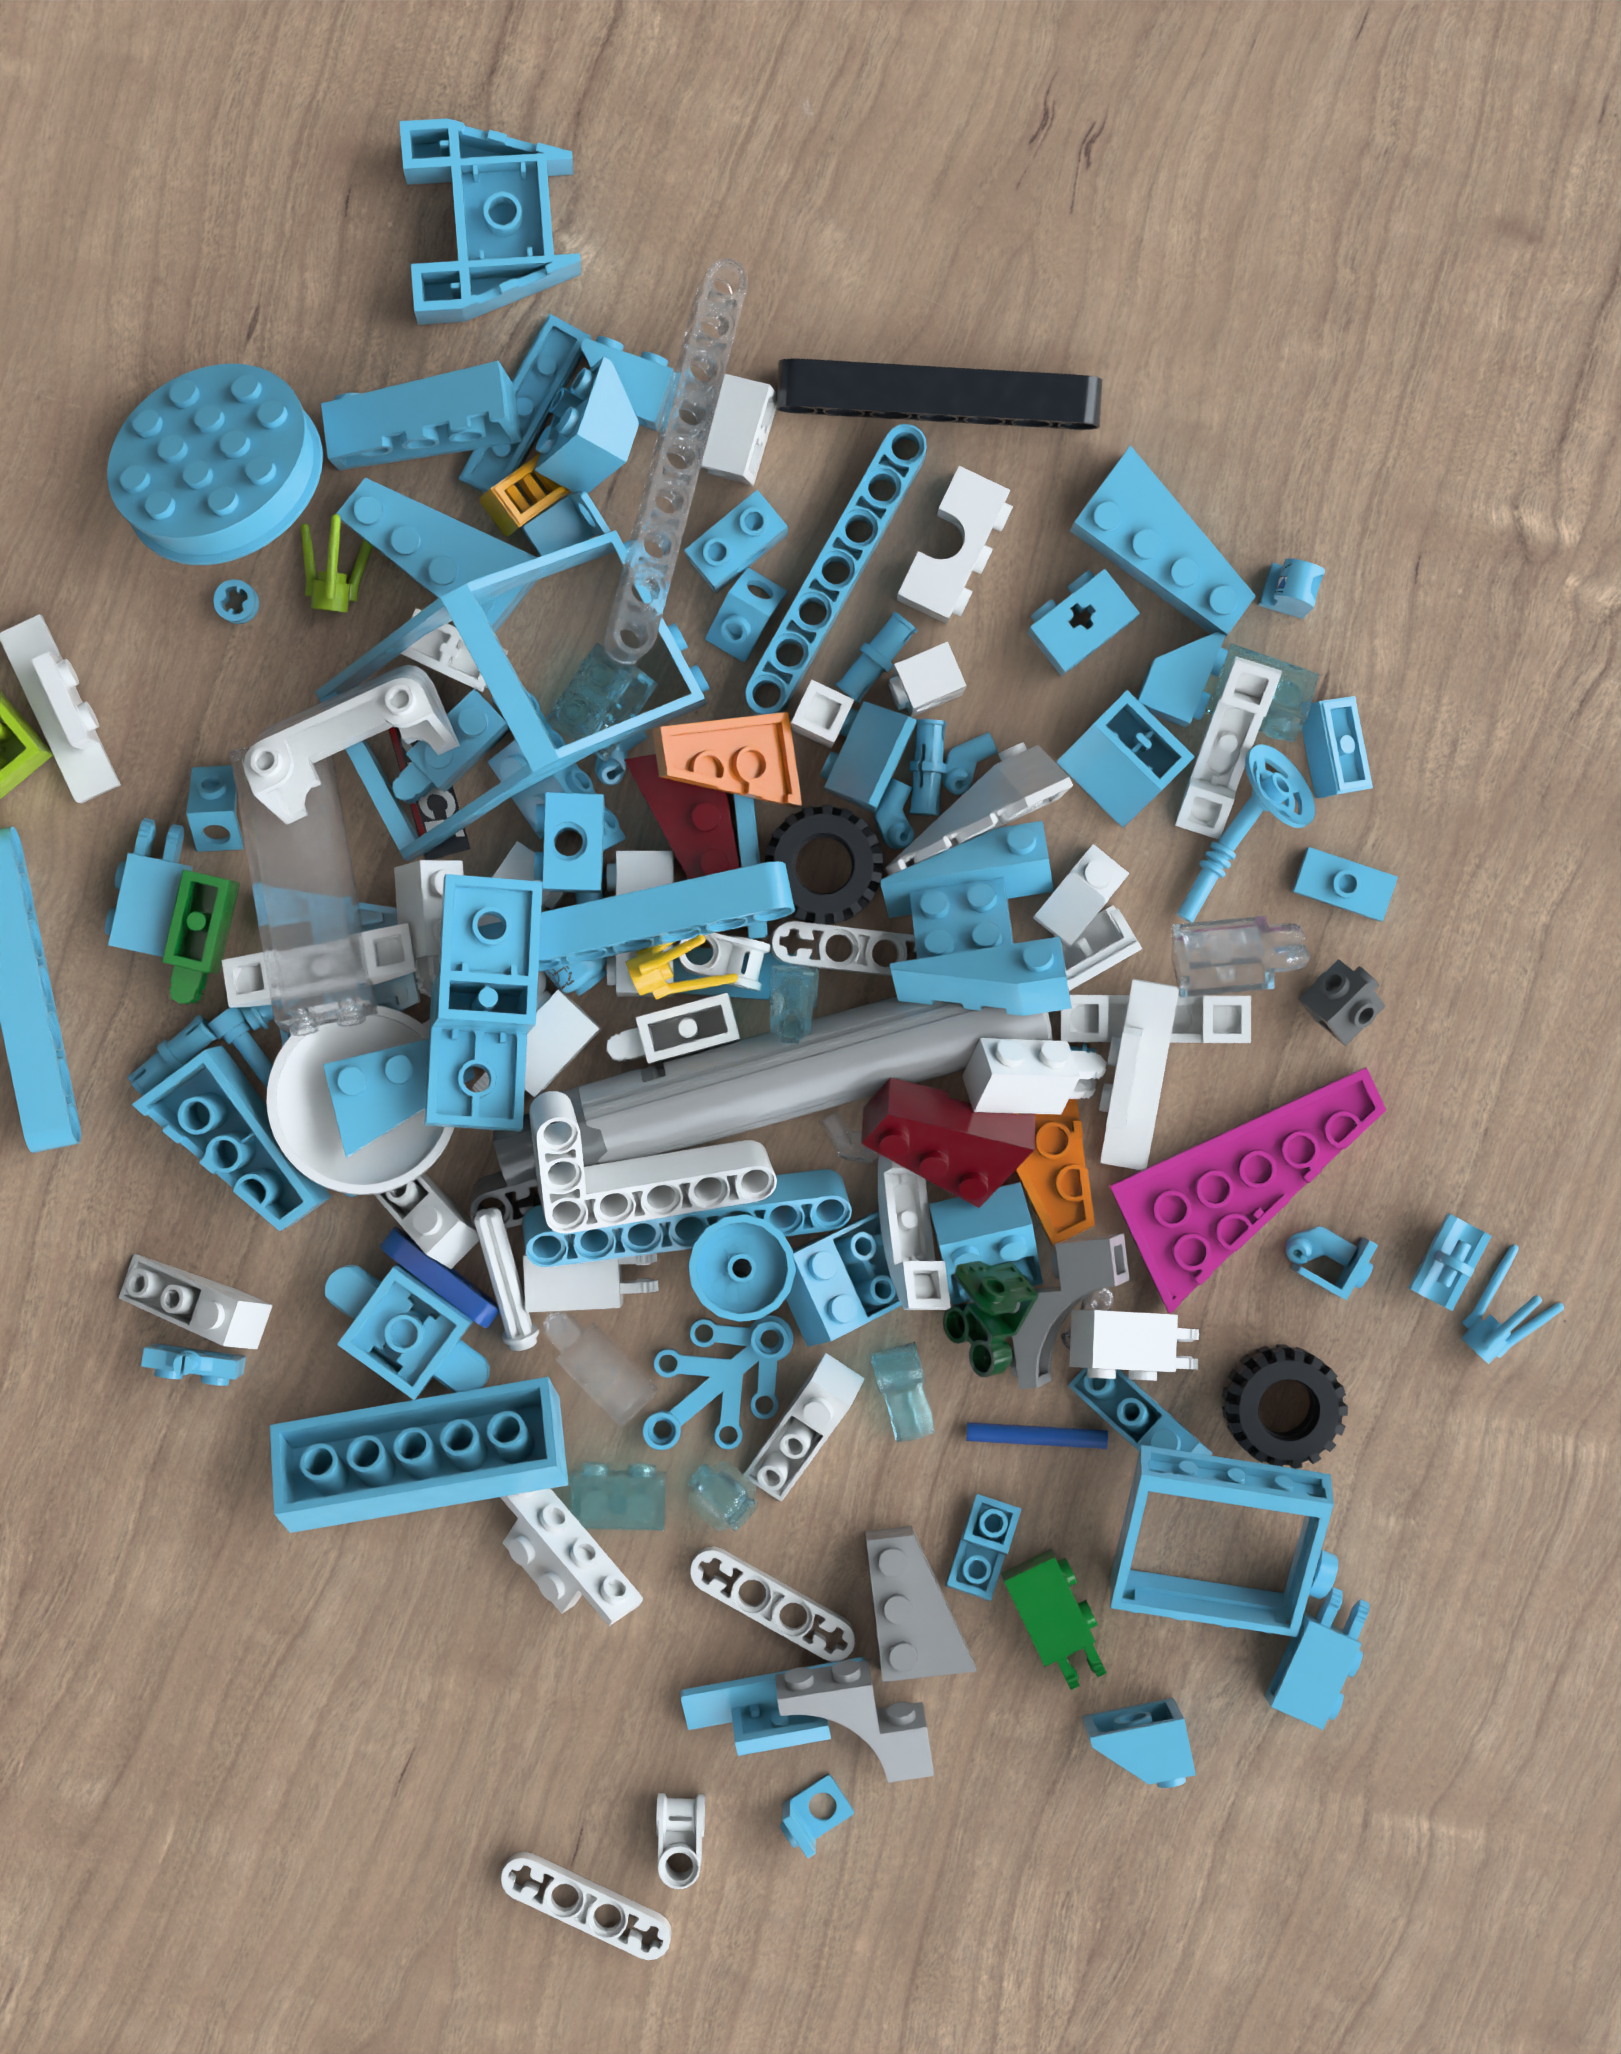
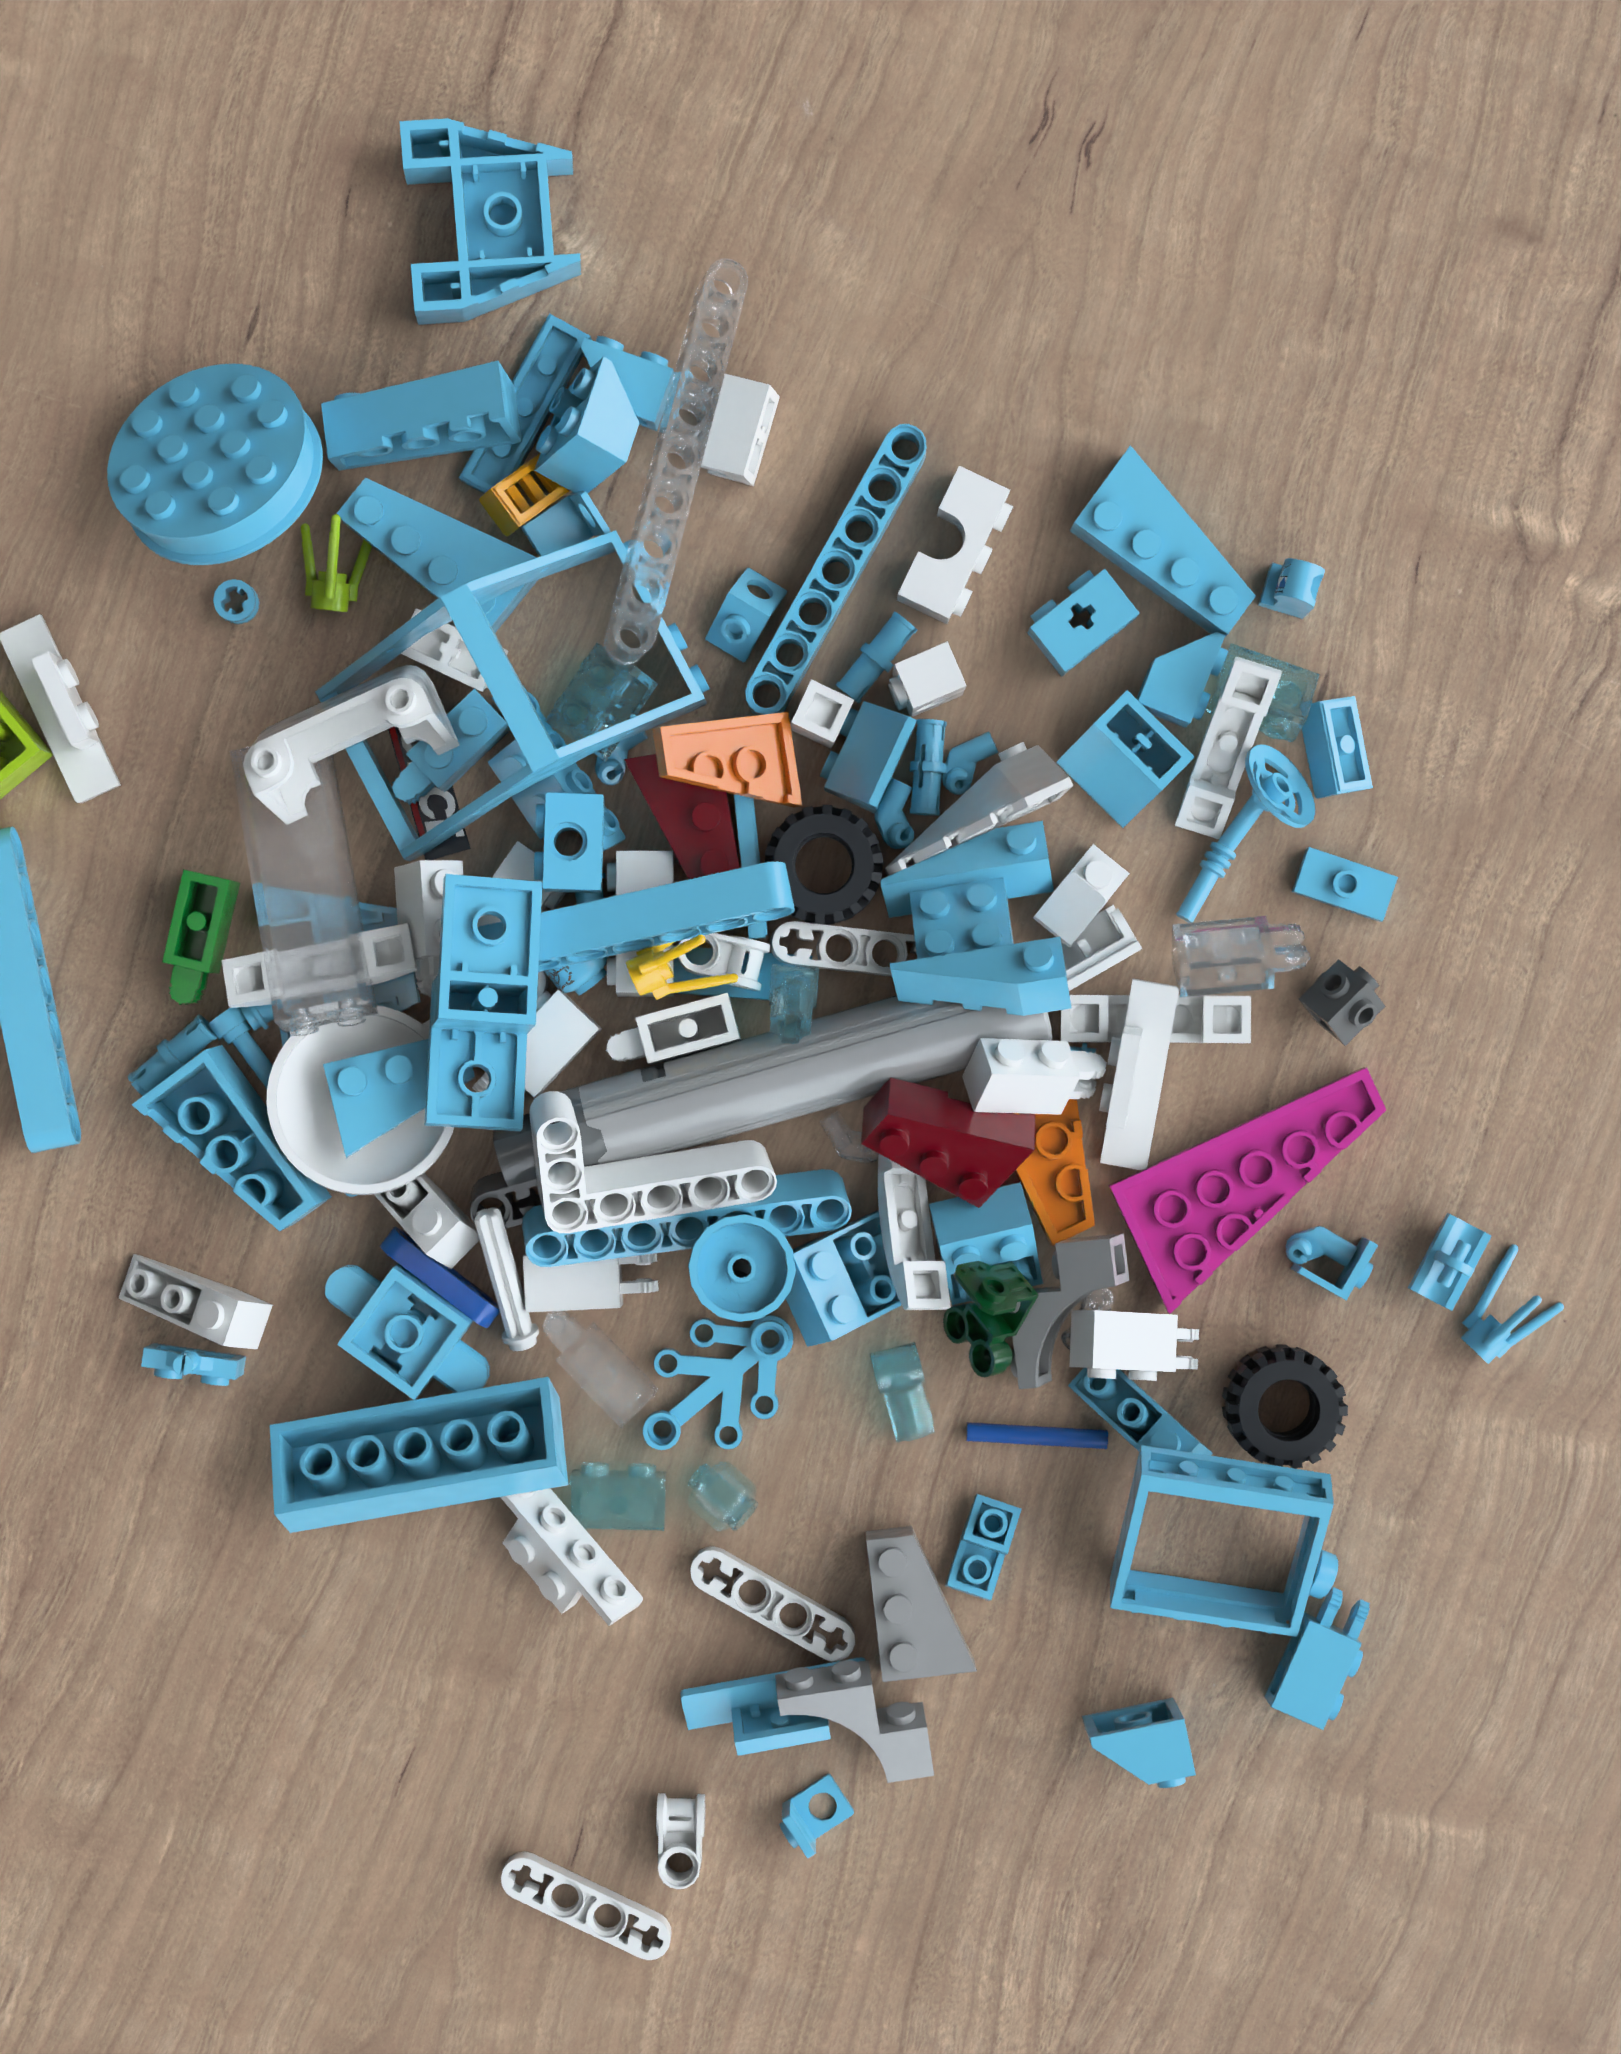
medium azure hinge [105,818,193,957] -> none
medium azure bracket [186,765,244,852] -> none
medium azure brick [684,490,788,594] -> none
white slope [743,1353,865,1502] -> none
black beam [776,358,1103,430] -> none
green hinge [1001,1549,1107,1690] -> none

